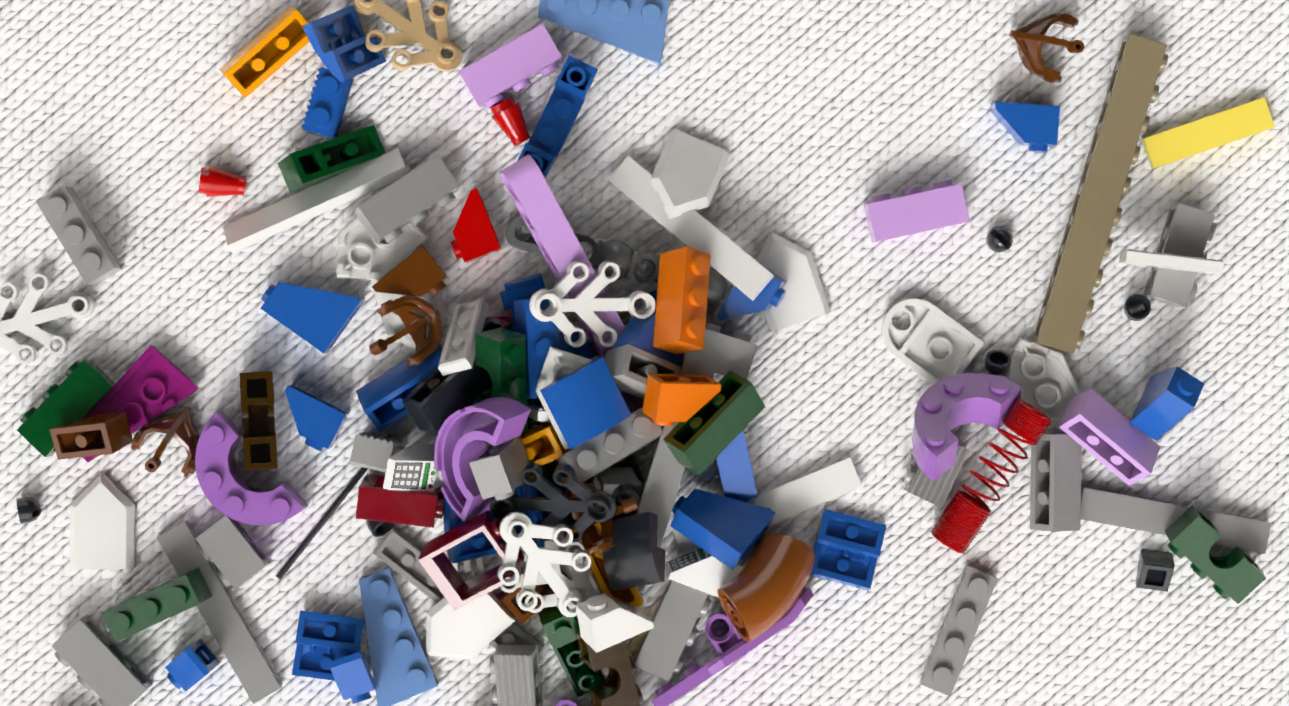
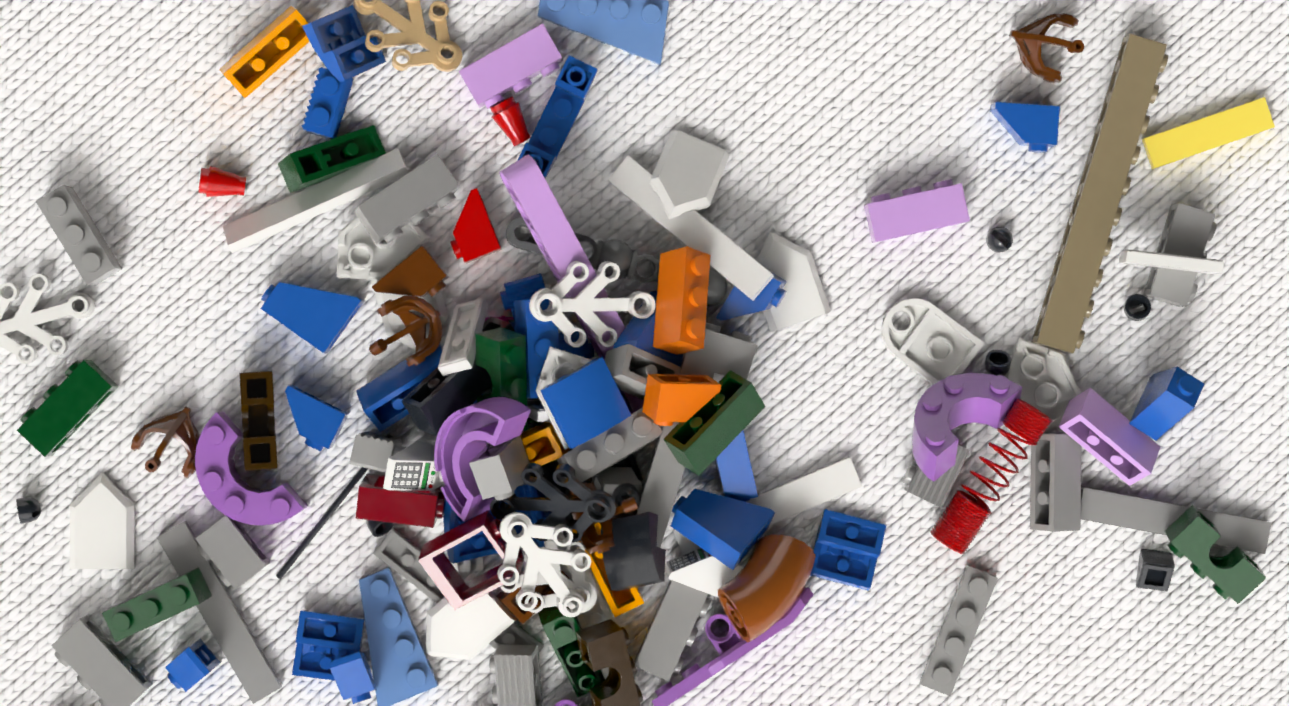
reddish brown slope [50,411,133,460] -> none
magenta wing [82,345,200,462] -> none
white slope [576,593,654,653] -> none

